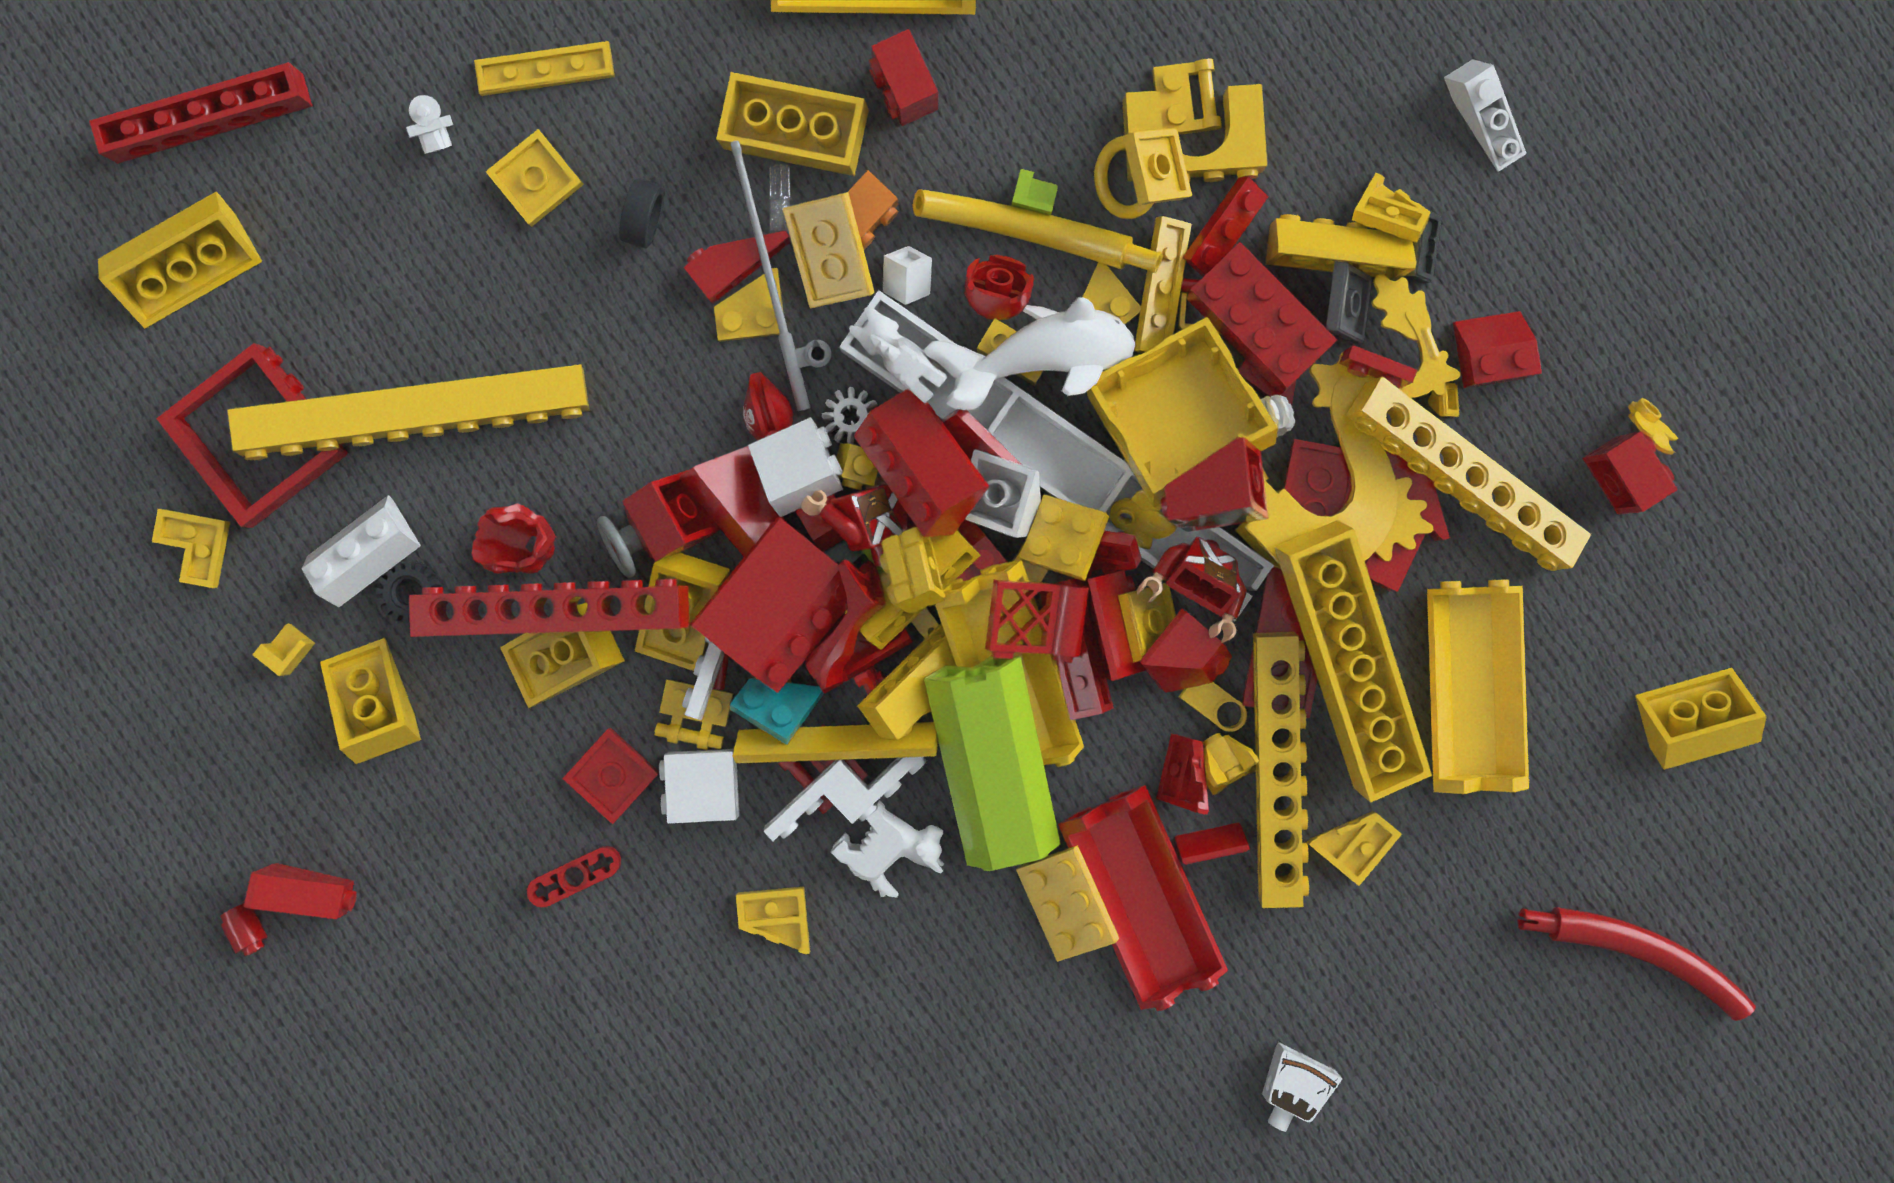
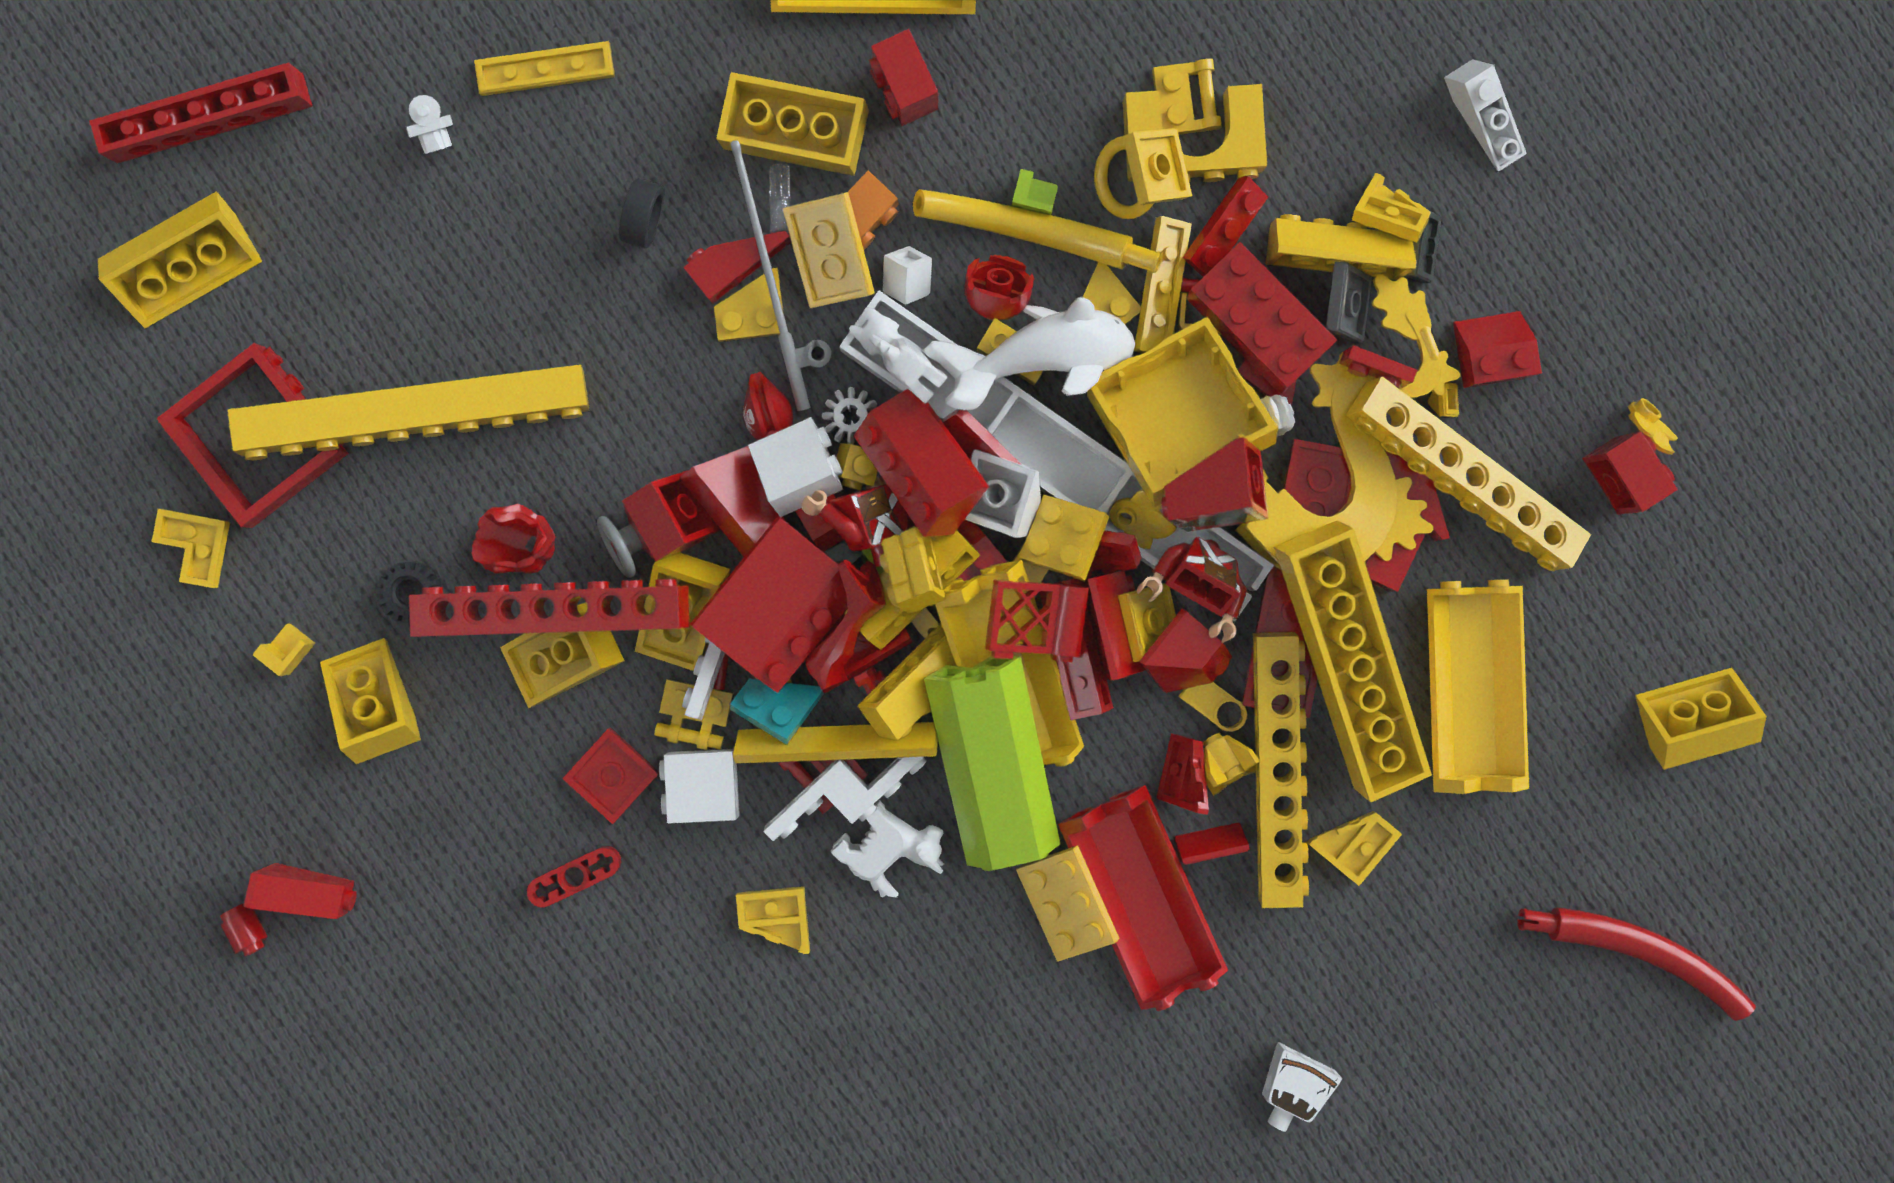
white slope [302,495,421,607] -> none
yellow plate [486,129,584,227] -> none

